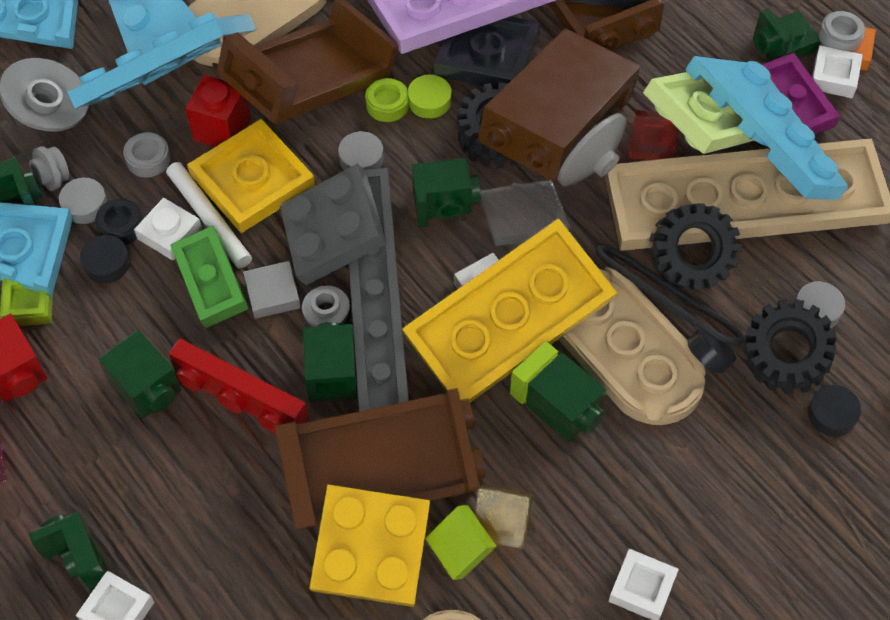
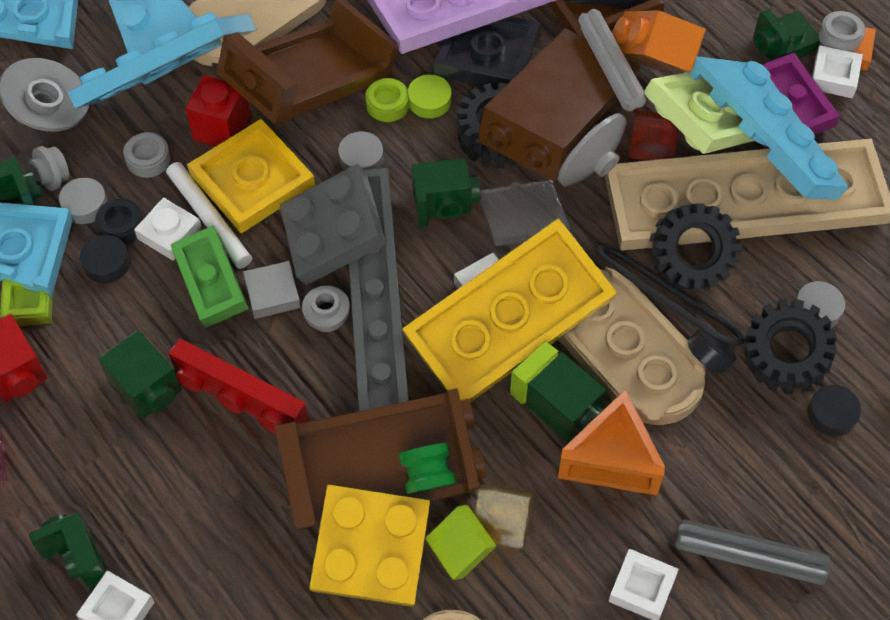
dark green brick [303,322,358,402] -> none
none -> green wheel [398,443,457,495]
none -> orange slope [558,389,665,496]
none -> light grey axle [578,9,646,112]
none -> orange brick [612,10,706,72]
none -> dark grey axle [675,519,831,585]

